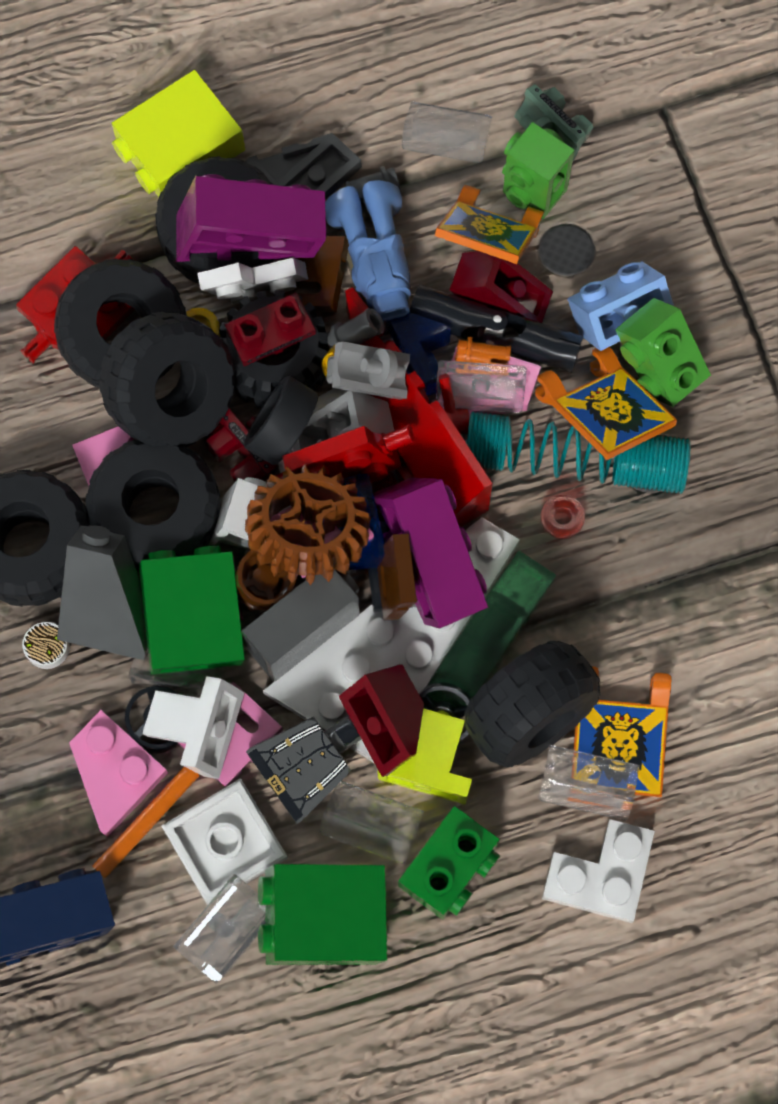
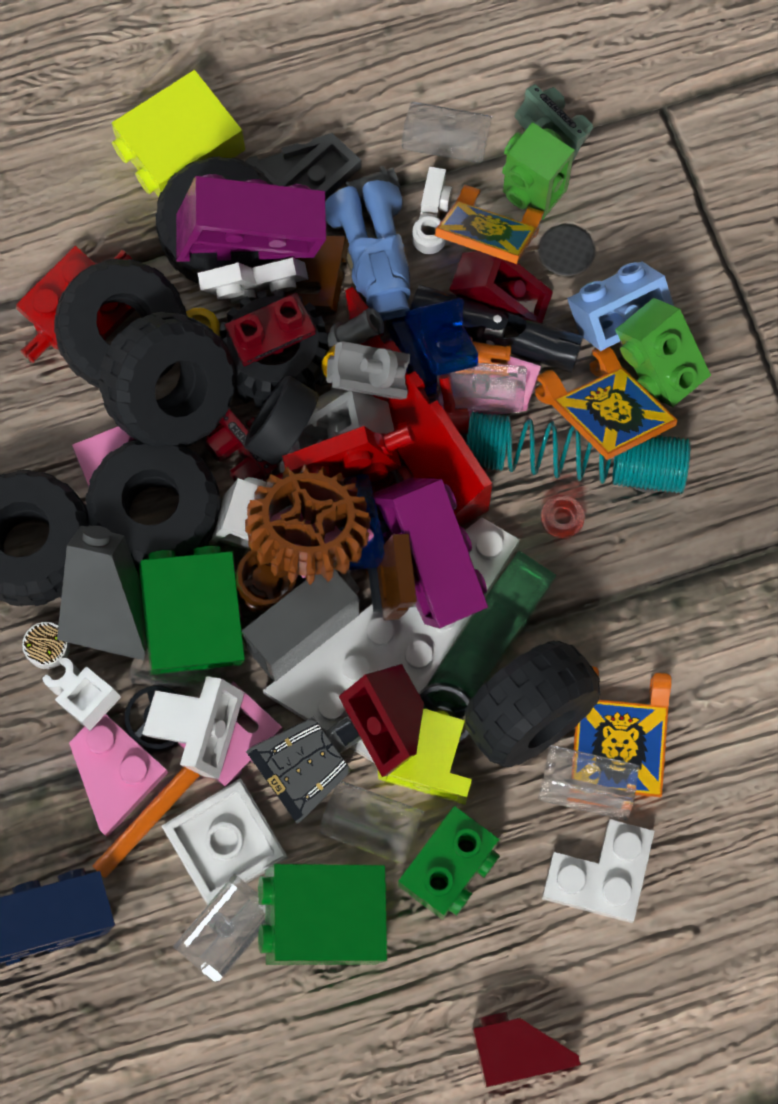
none -> white plate [42,657,121,731]
none -> clear blue slope [405,298,478,376]
none -> white plate [412,166,452,254]
none -> dark red slope [472,1012,581,1088]

